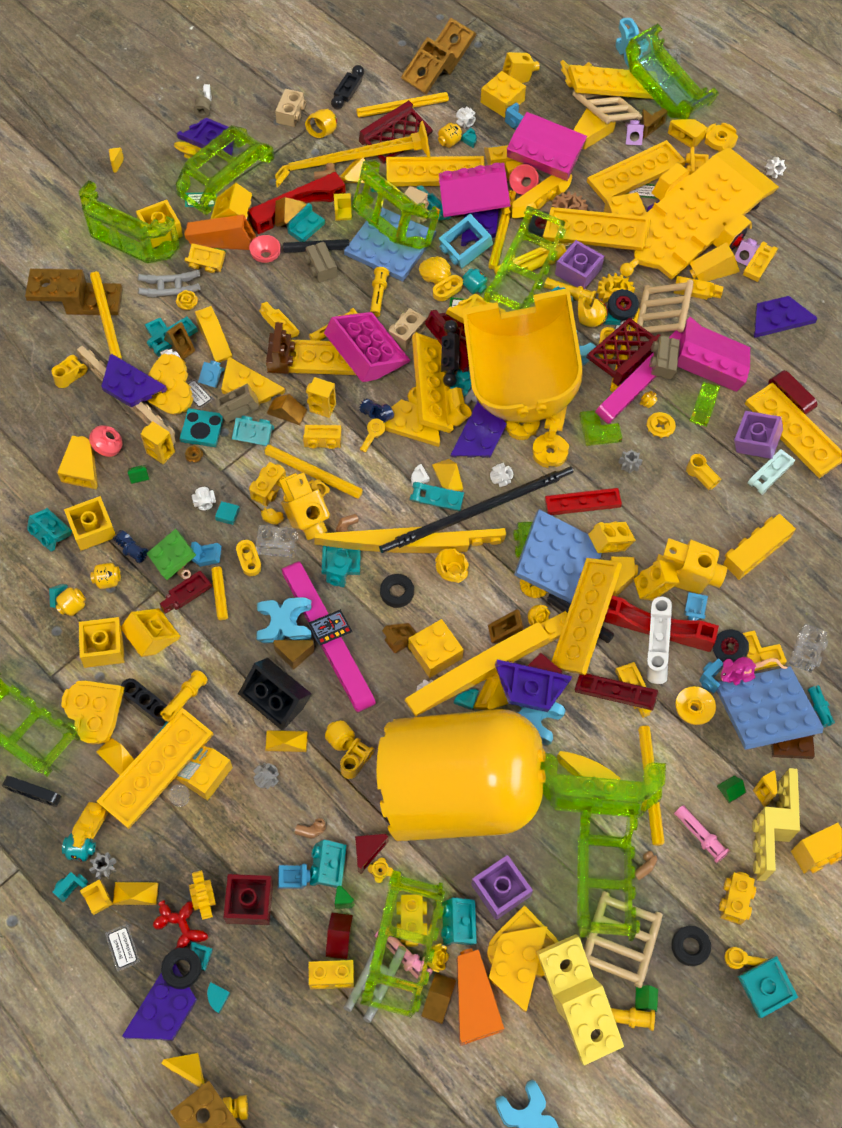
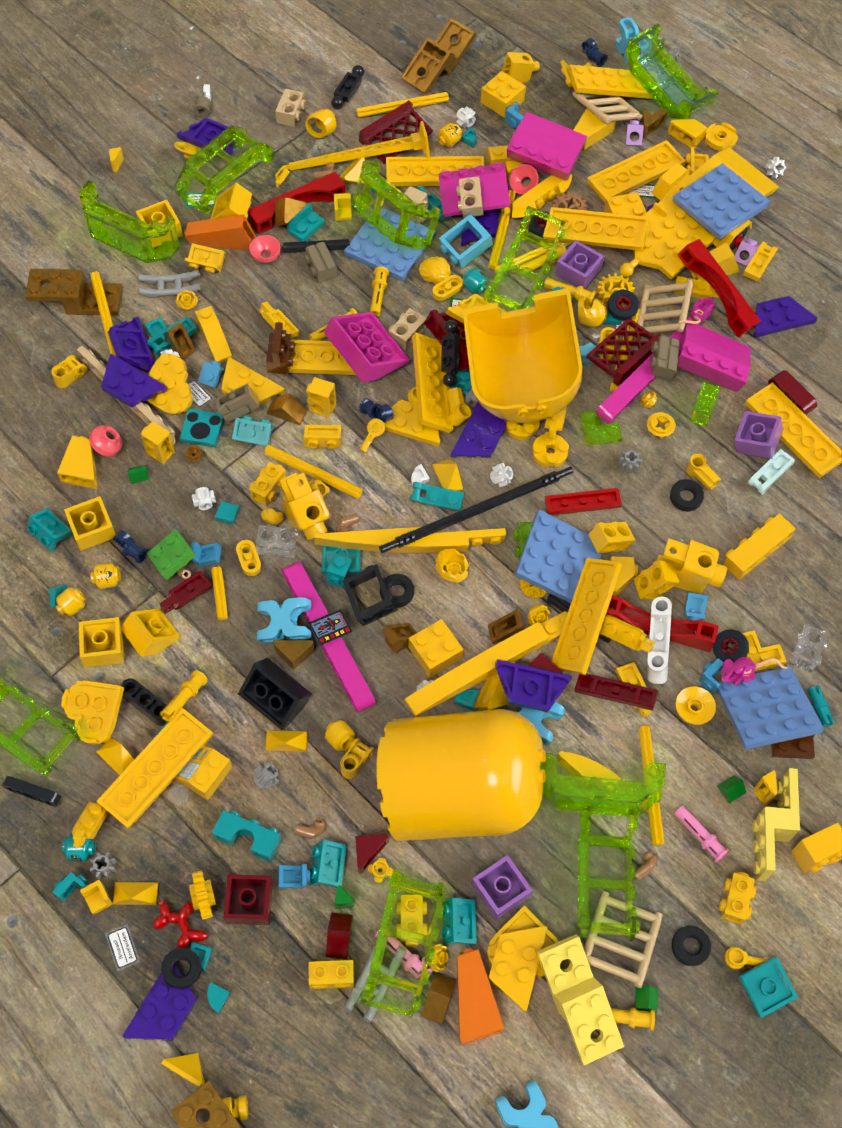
none -> dark purple wing [108,317,155,373]
none -> teal arch [212,810,282,863]
none -> black window [342,564,398,626]
none -> tan brick [456,176,483,218]
none -> dark blue connector [581,38,608,67]
none -> yellow hinge [600,615,655,652]
none -> black tyre [670,479,704,512]
none -> medium blue plate [672,163,770,240]
none -> red arch [677,239,761,338]
none -> dark pink animal [678,297,715,324]

